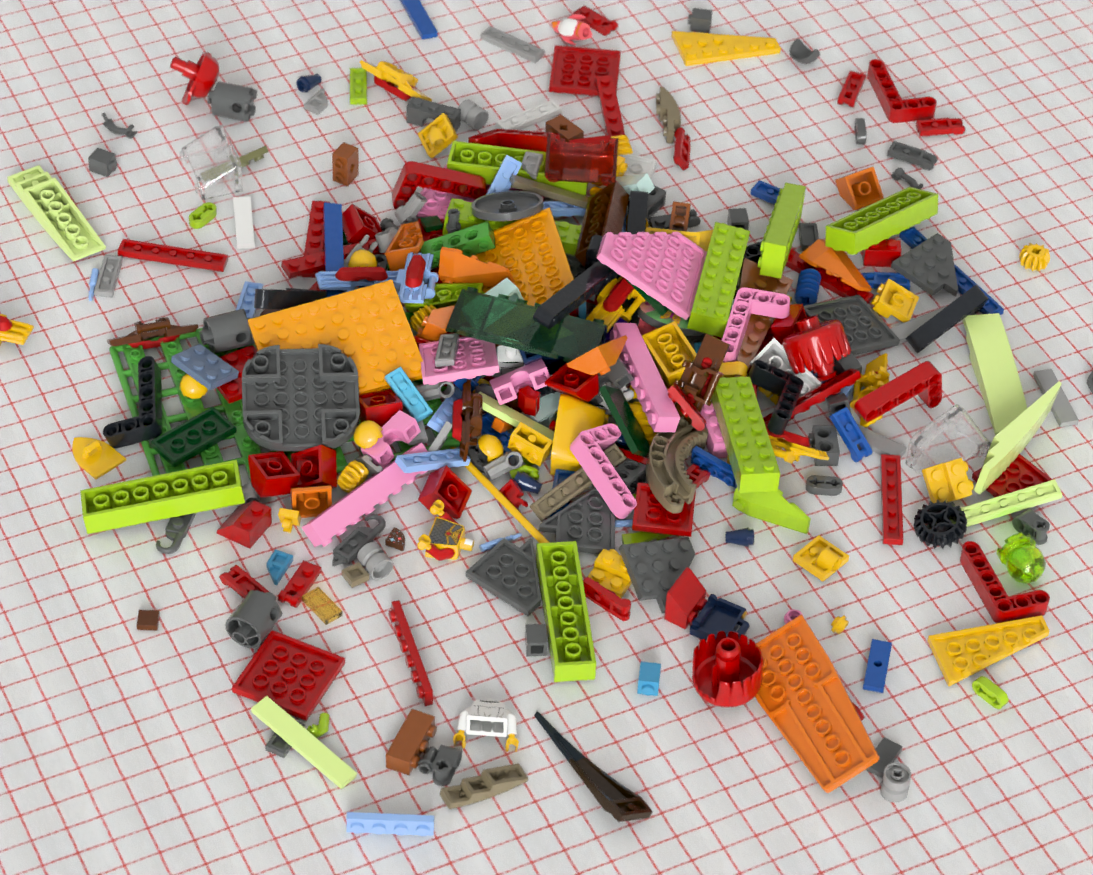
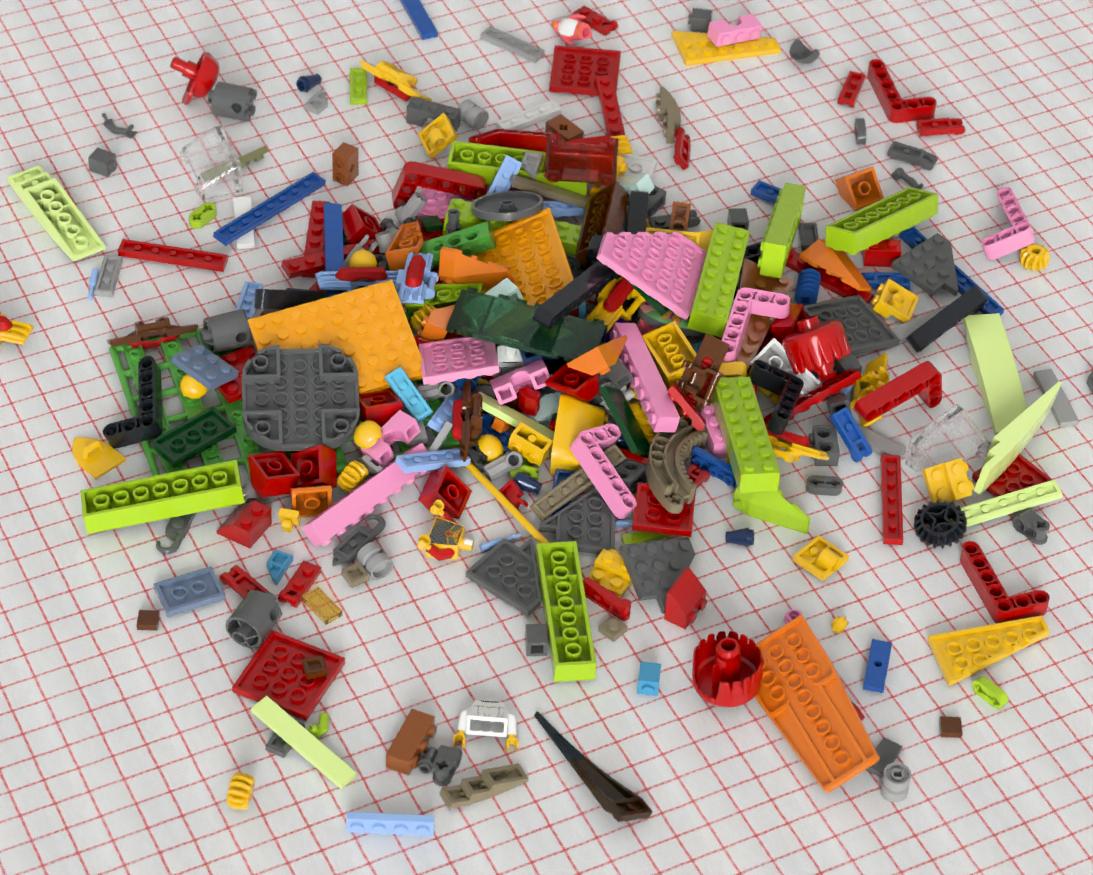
reddish brown tile [385,527,405,551] -> none
red plate [389,600,433,706] -> none
light grey tile [435,333,460,367] -> none
dark blue piece [689,594,750,641] -> none
clear neon green tile [997,533,1046,584] -> none
none -> sand blue plate [154,566,225,617]
none -> blue tile [213,172,326,246]
none -> yellow gear [226,772,255,810]
none -> reddish brown tile [302,655,327,679]
none -> dark tan plate [599,615,628,642]
none -> bright pink arch [707,14,762,47]
none -> reddish brown tile [939,716,963,738]
none -> bright pink beam [981,187,1035,260]

